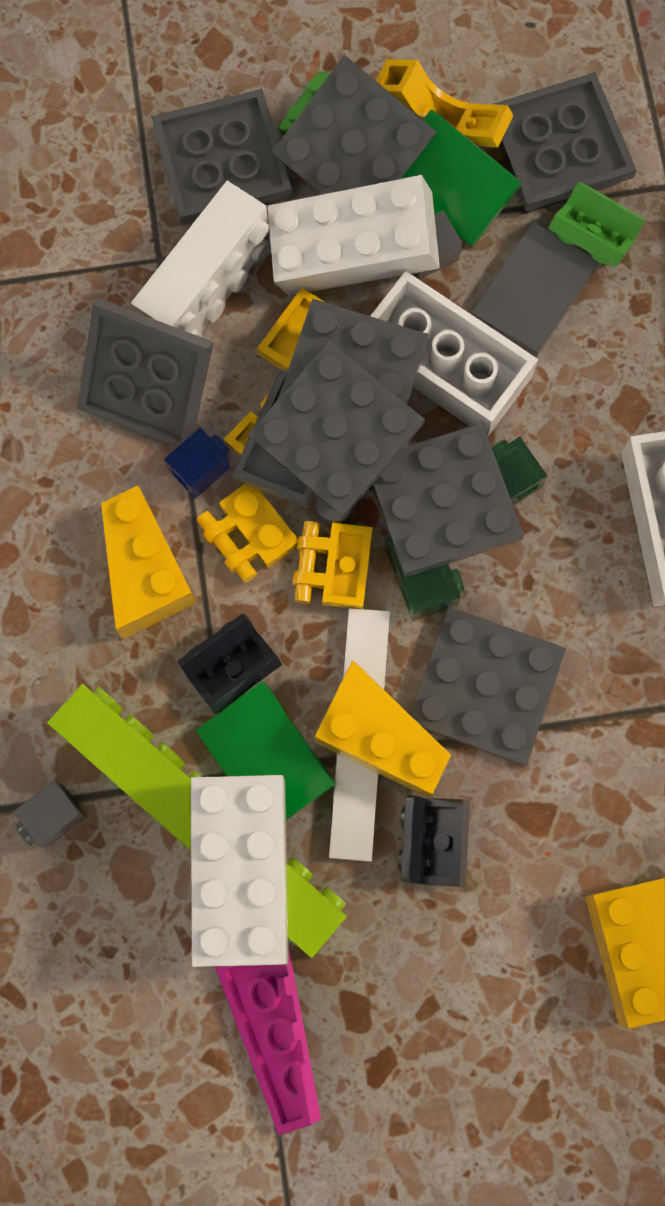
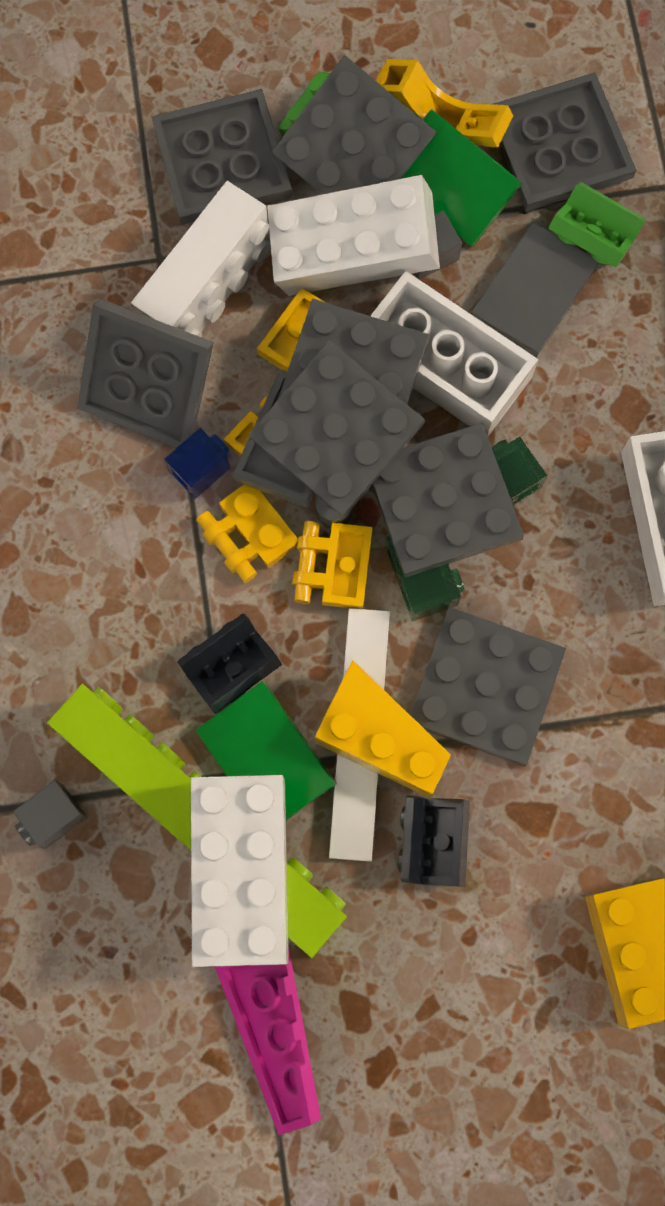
yellow wedge [101,485,197,640] -> none

